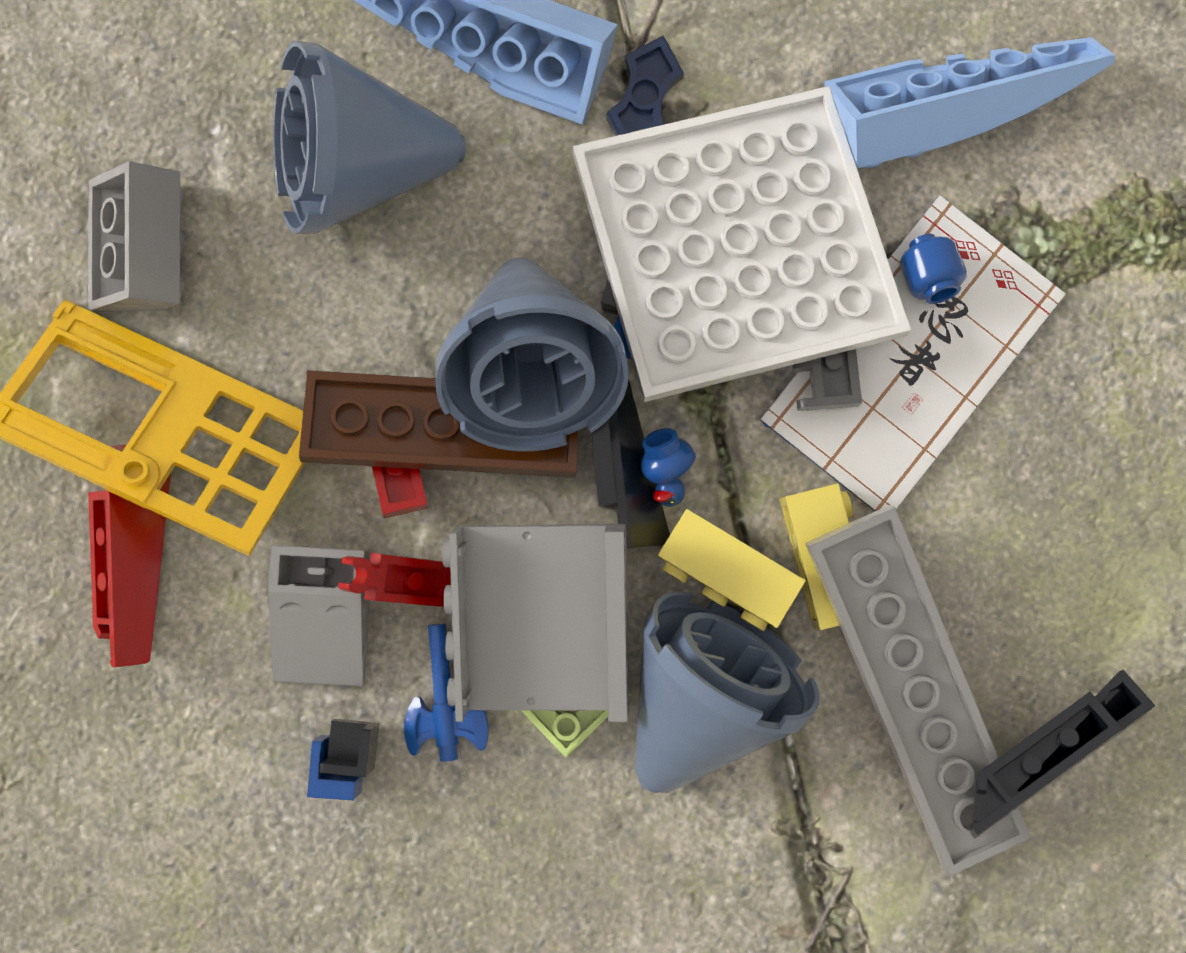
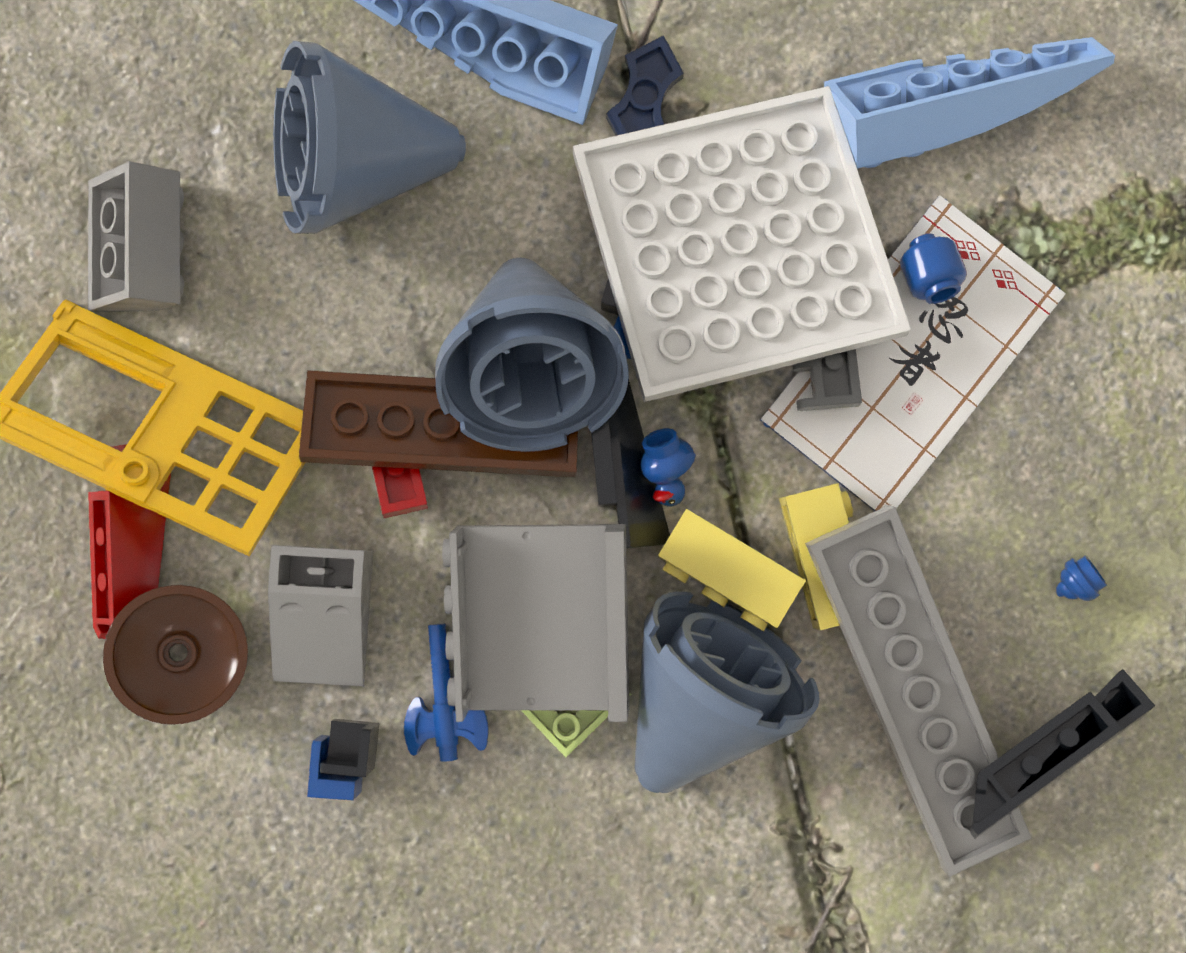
red plate [338,553,451,607] -> none
none -> reddish brown dish [103,585,248,725]
none -> blue plate [1056,555,1107,601]

